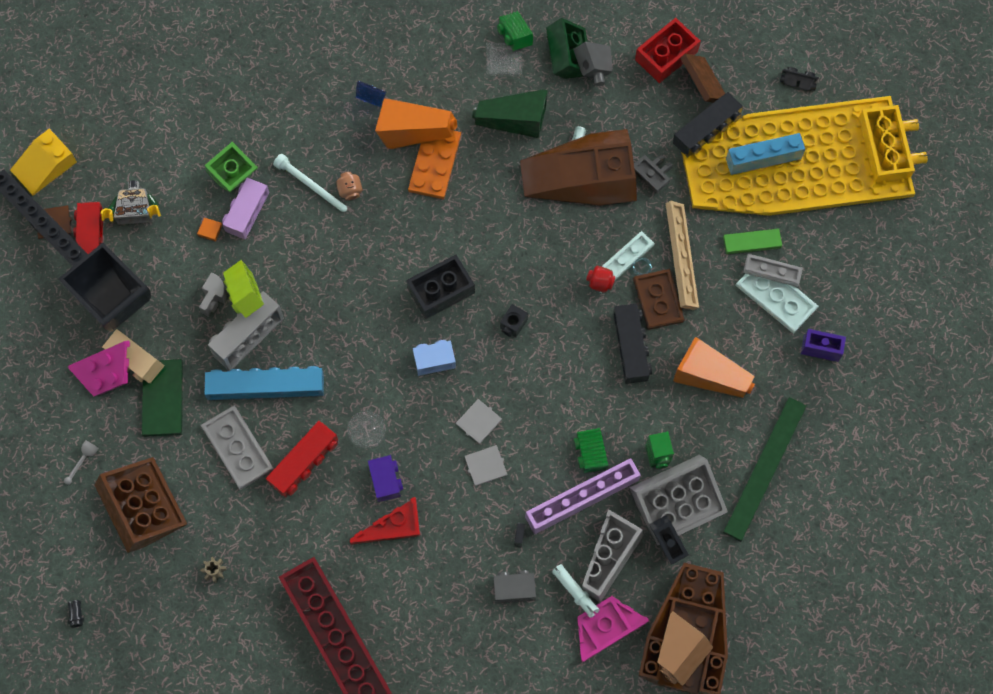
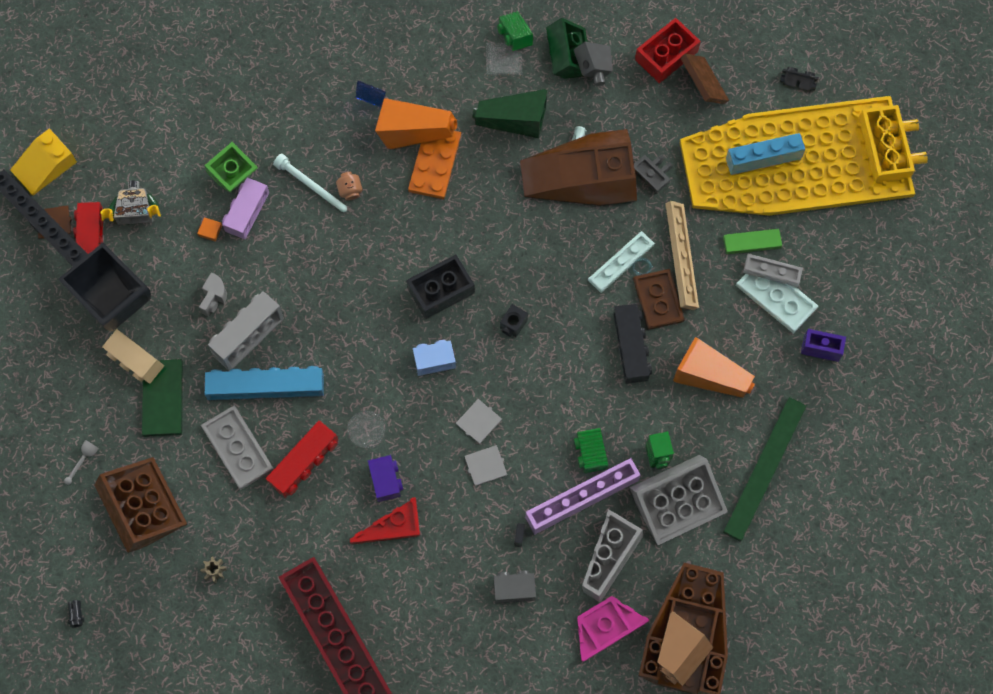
dark pink wing [68,341,130,396] -> none
lime brick [223,260,264,318] -> none
light aqua pin [552,564,600,618] -> none
red head [586,266,615,293] -> none
black brick [649,515,689,565] -> none
black brick [673,92,743,158] -> none

